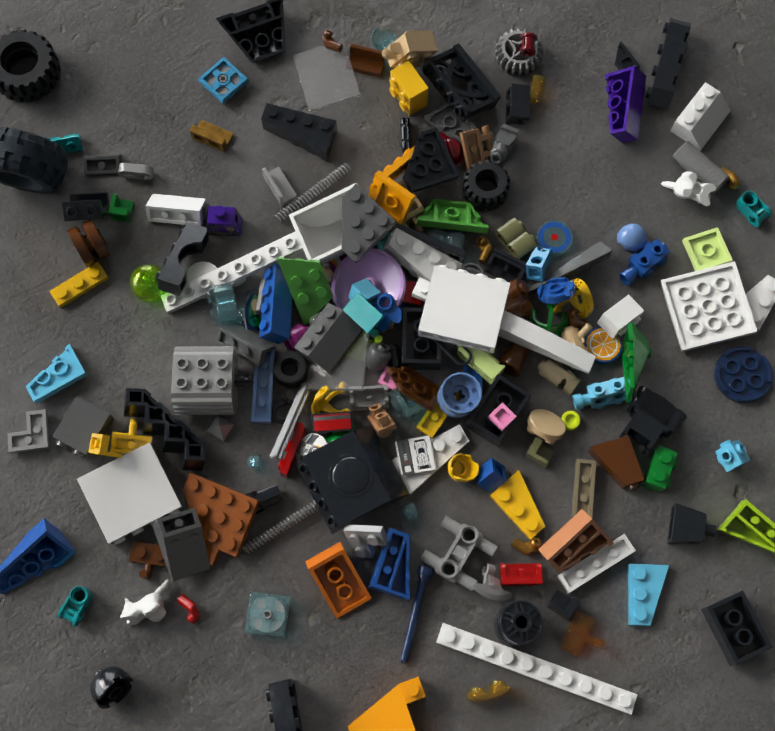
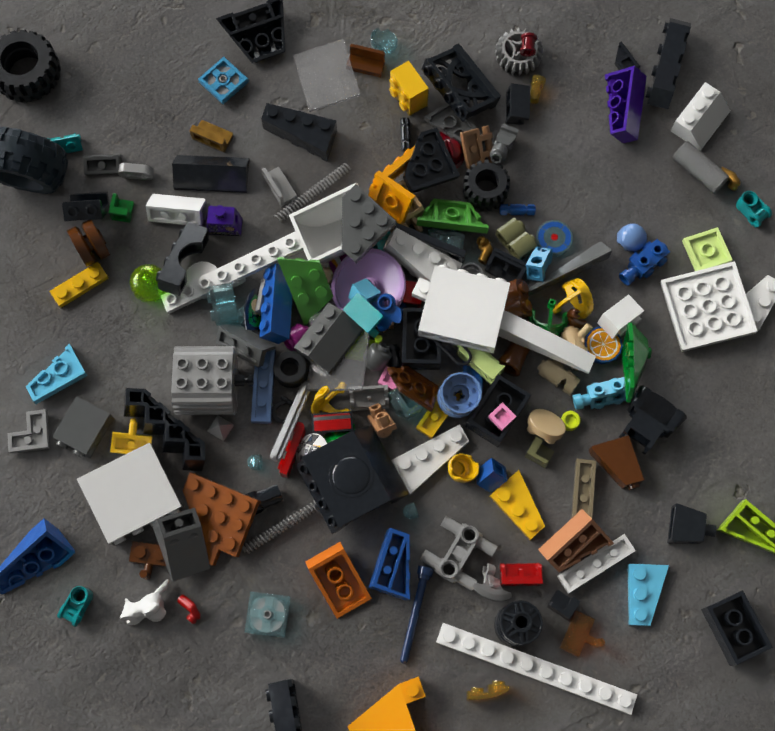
yellow panel [88,433,123,458] -> none
black cylinder [90,666,133,709] -> none
reddish brown arm [322,29,343,53] -> none
light grey plate [343,525,388,558] -> none
tan hinge [382,30,438,68] -> none
sticker [395,436,436,475] -> none
pearl gold arm [511,538,541,555] -> none
blue tile [537,277,576,304] -> none
green brick [642,446,678,493] -> none
white animal [661,171,716,206] -> none
dark blue tile [714,346,773,403] -> none
medium azure brick [715,439,750,472] -> none
none -> black slope [172,155,250,193]
none -> blue axle [499,204,536,215]

